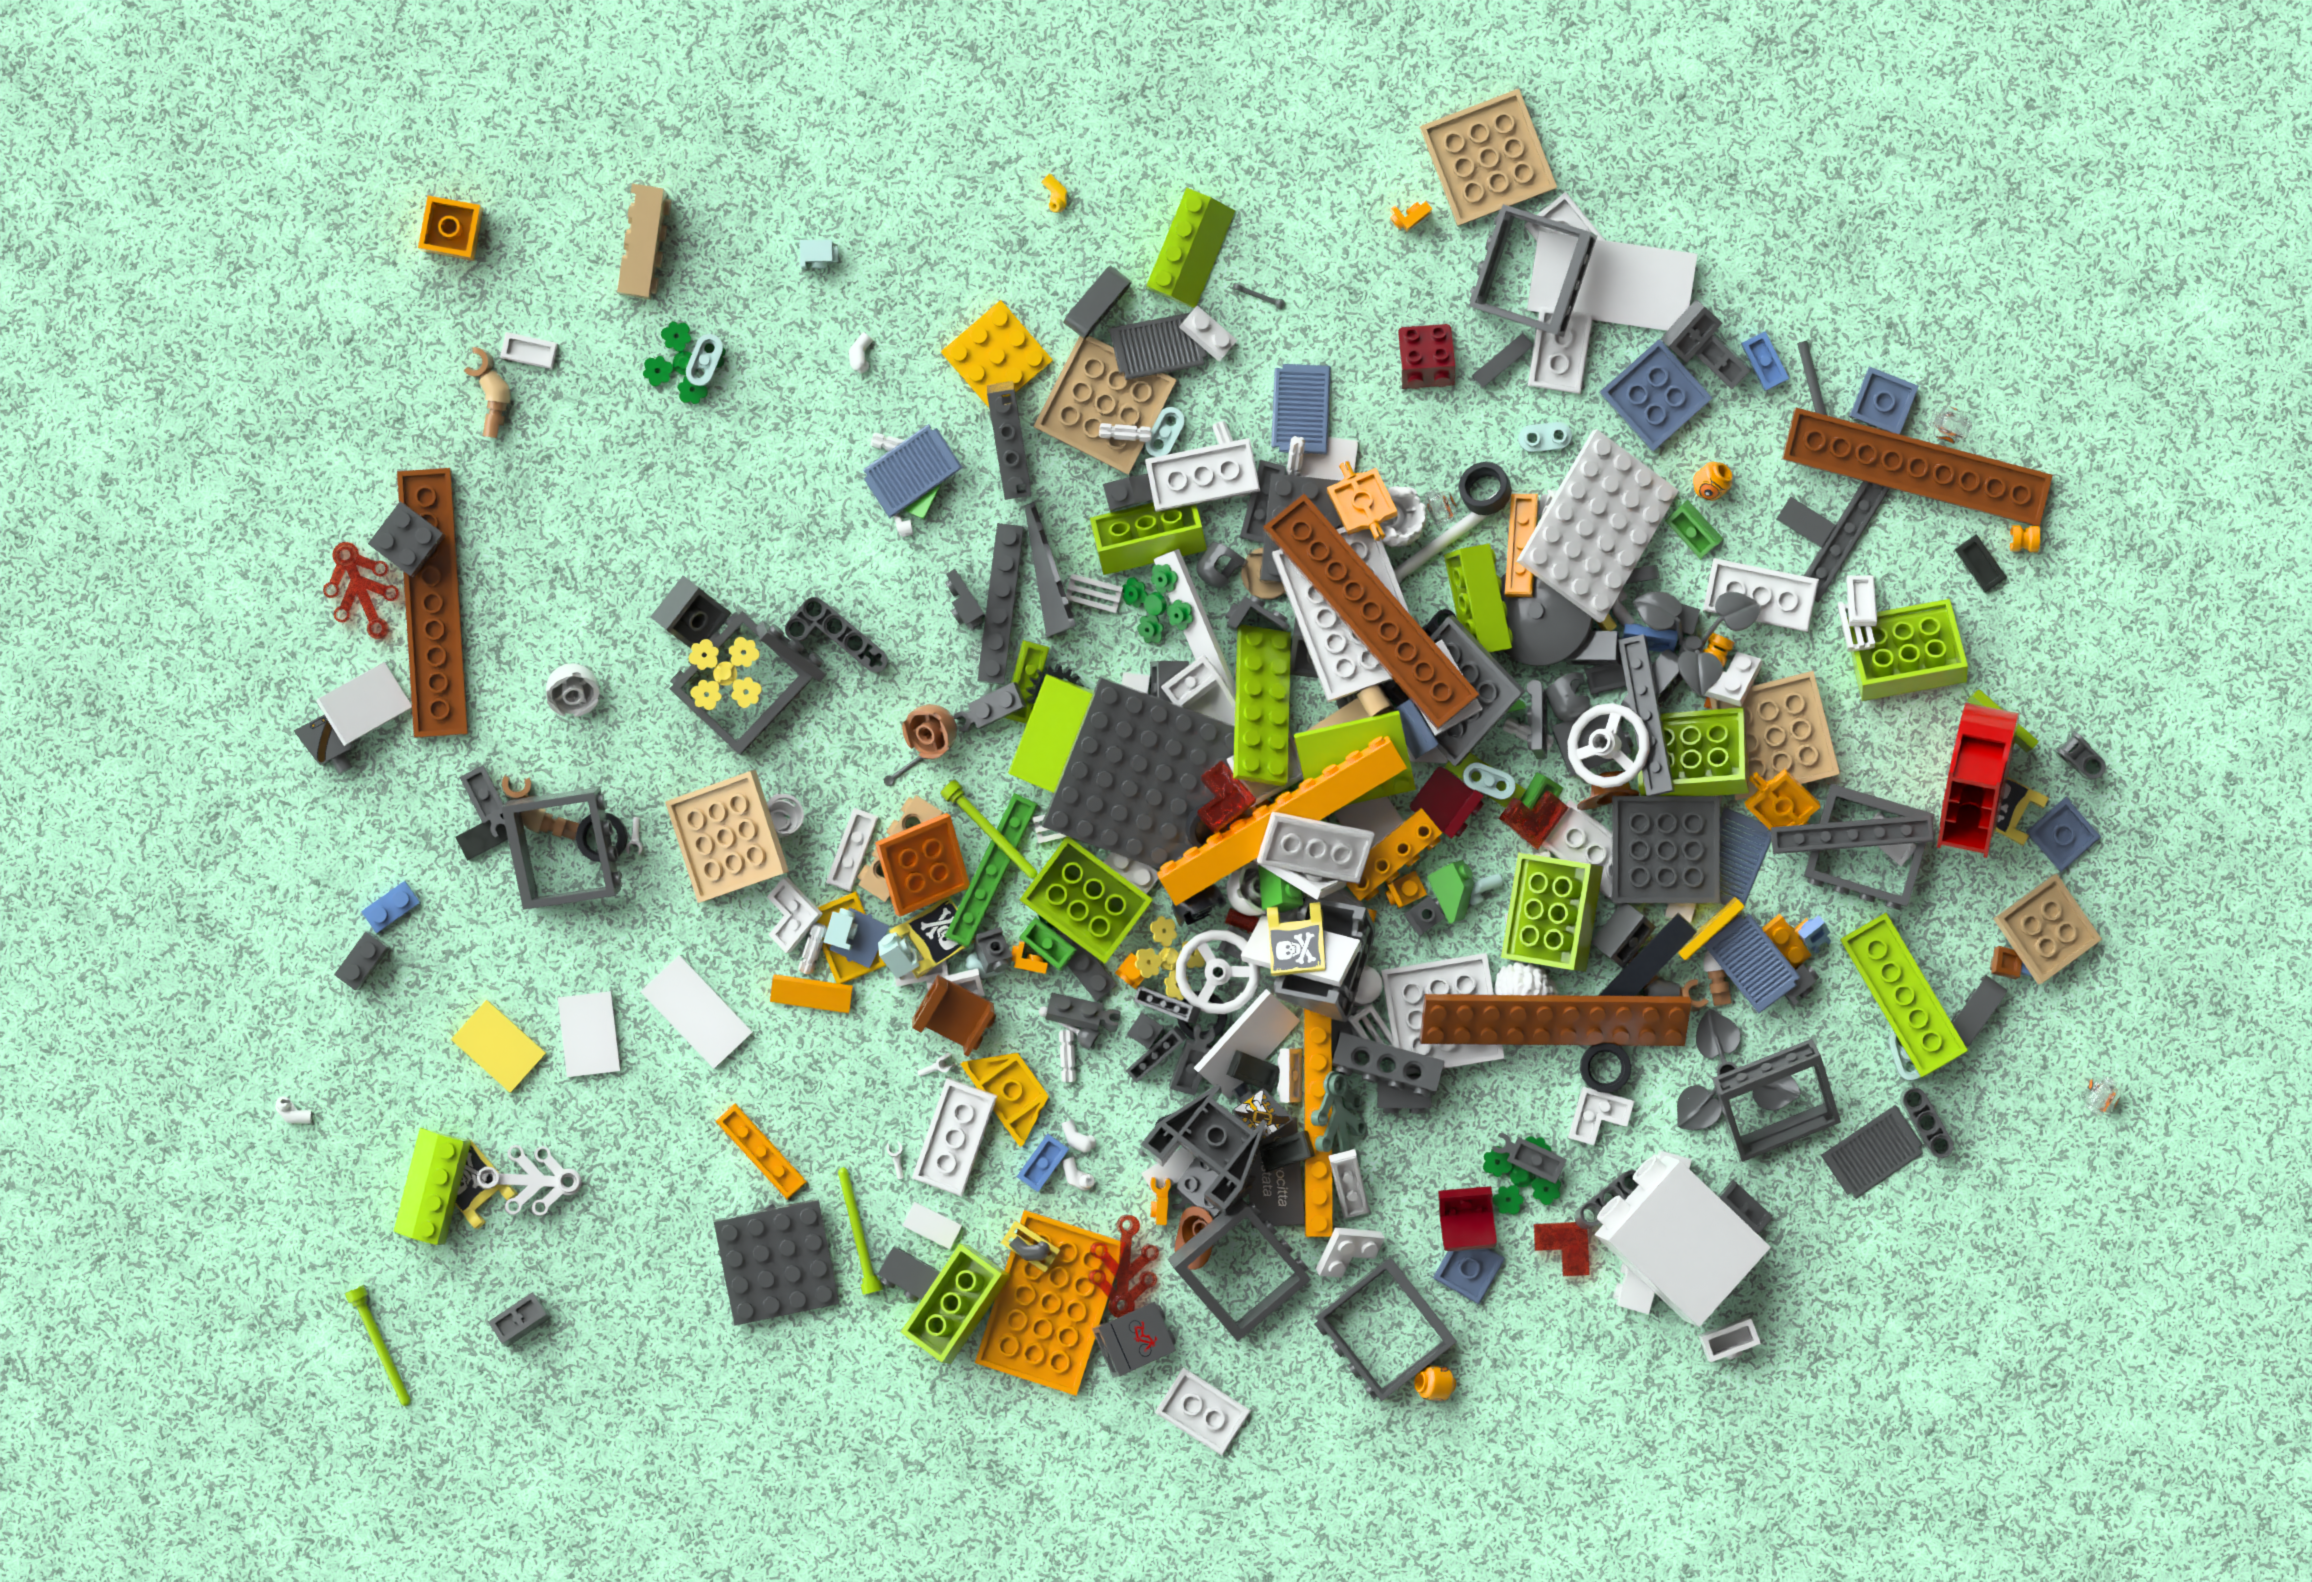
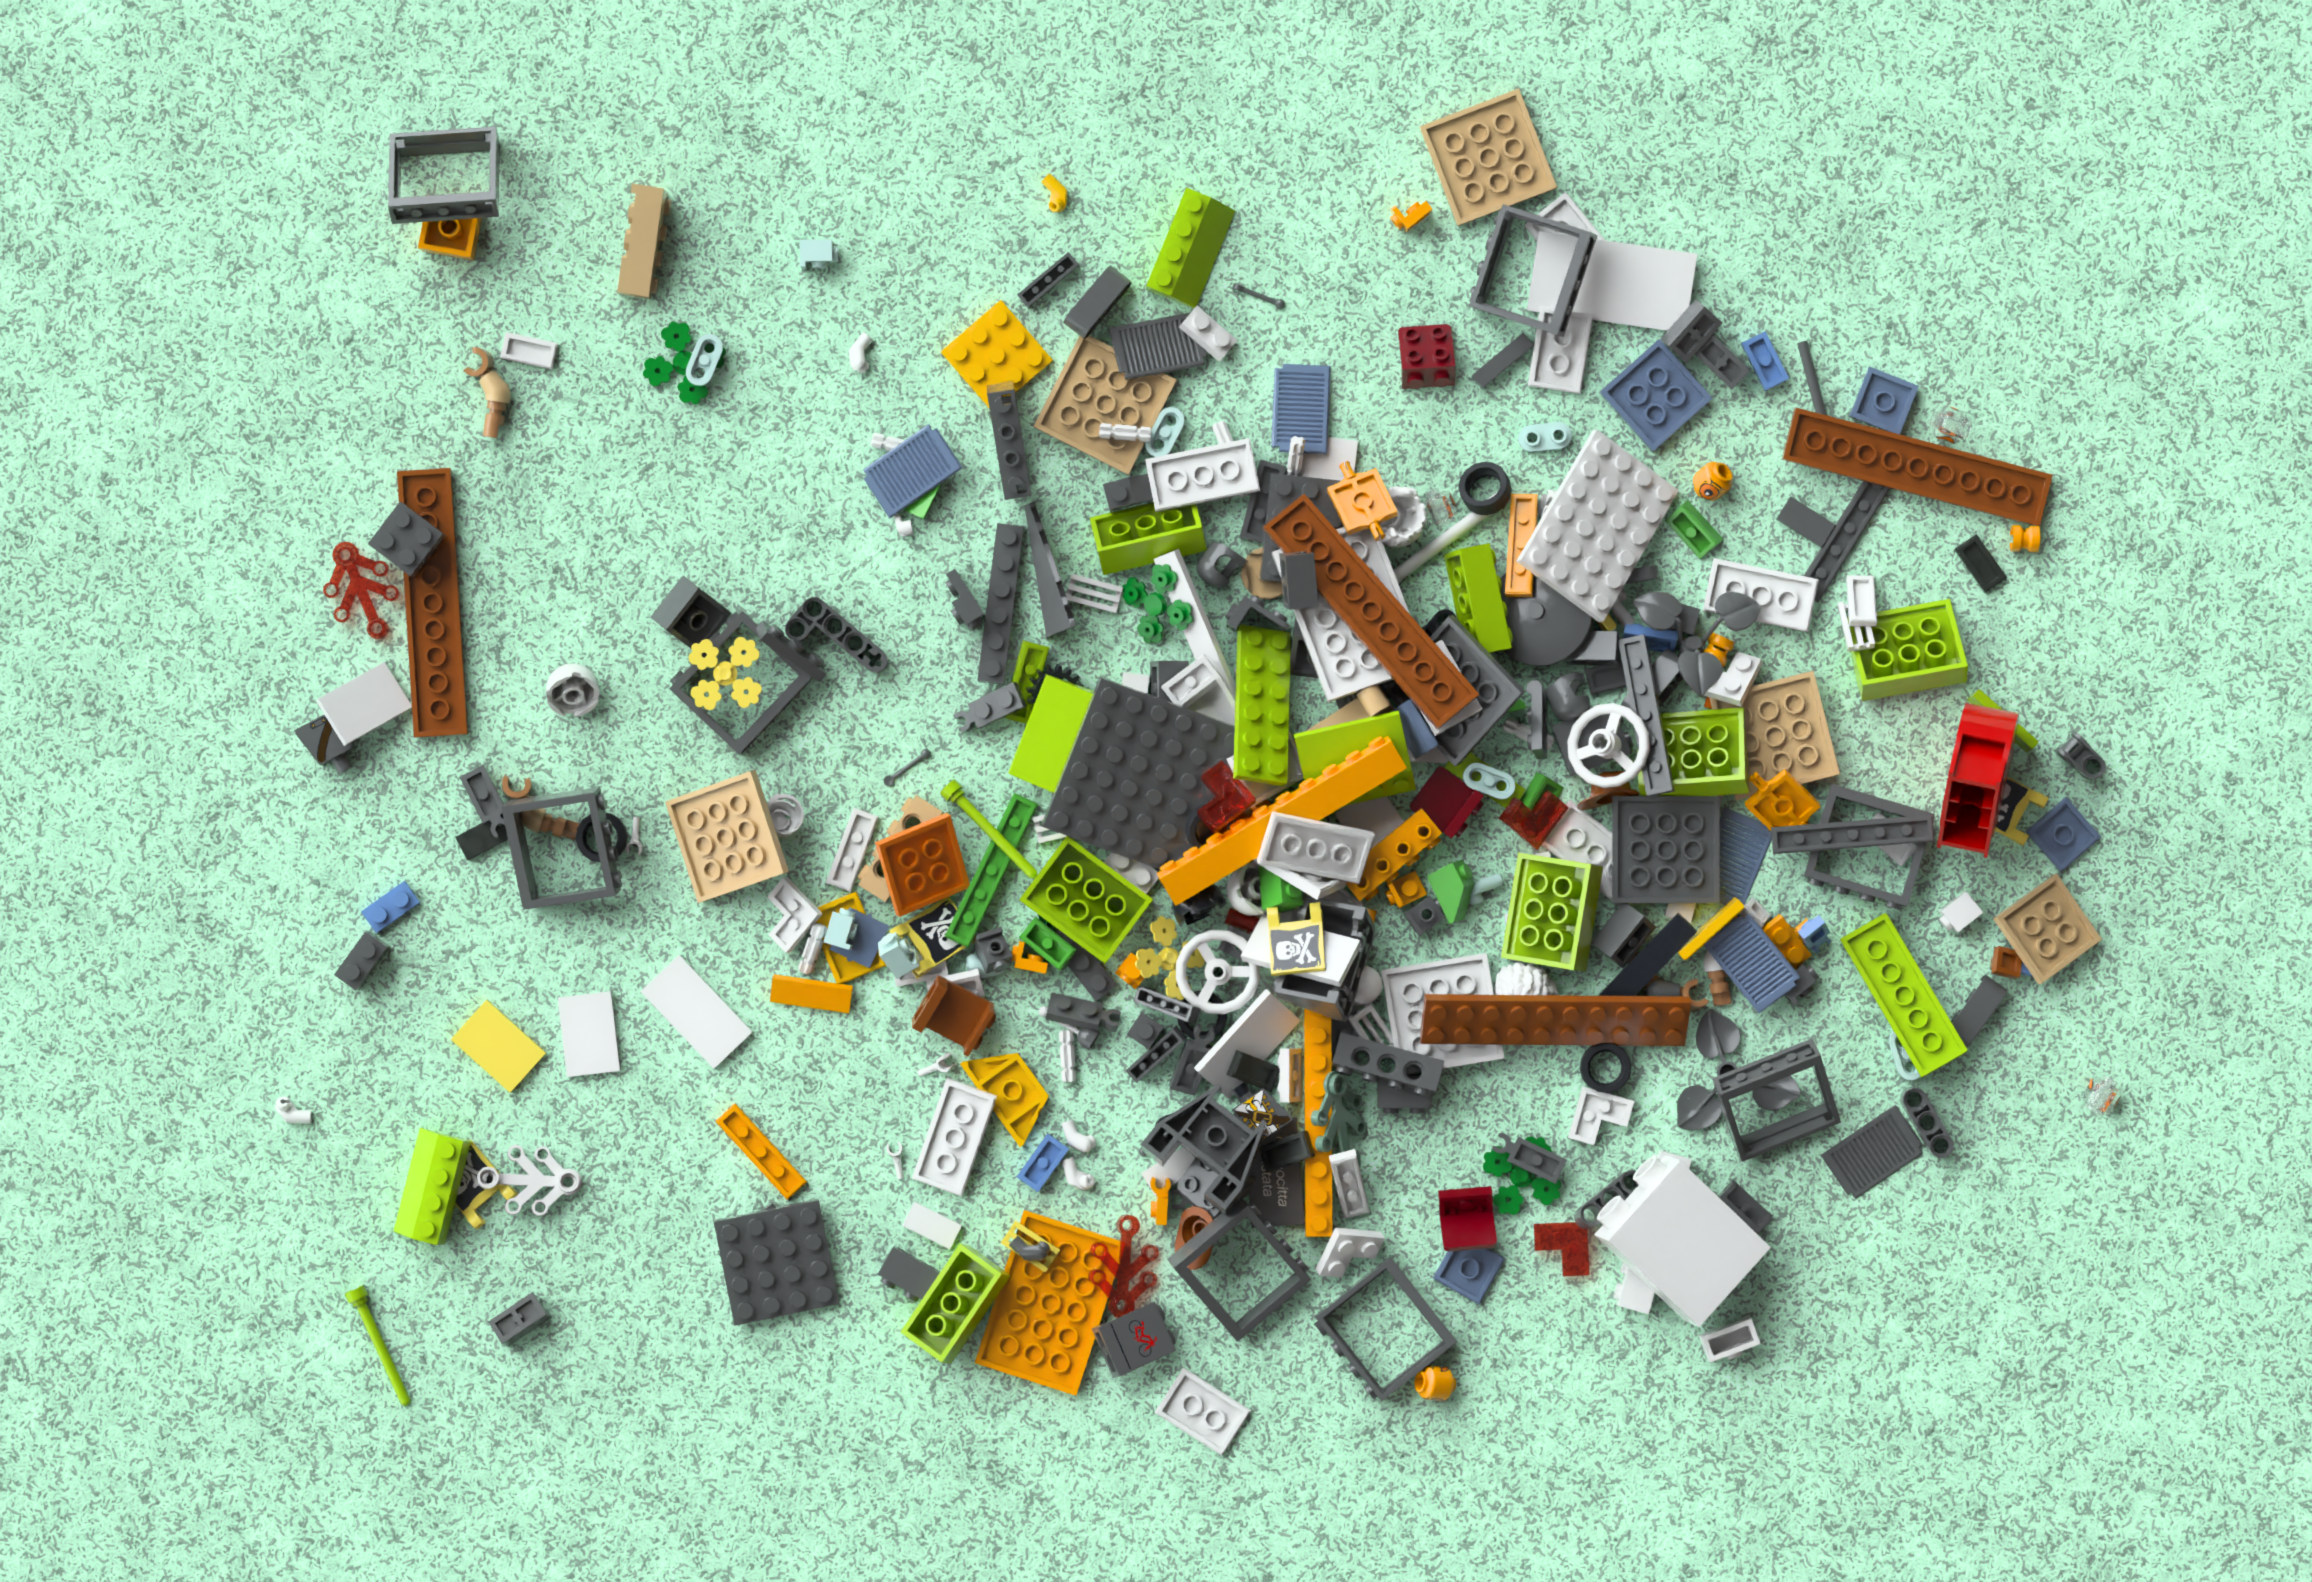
lime piece [838,1167,883,1295] -> none
nougat cylinder [902,704,957,759] -> none
none -> dark grey window [388,126,500,224]
none -> dark grey piece [1017,252,1079,308]
none -> dark grey hinge [1279,551,1319,610]
none -> white tile [1739,897,1771,928]
none -> white brick [1938,892,1983,932]

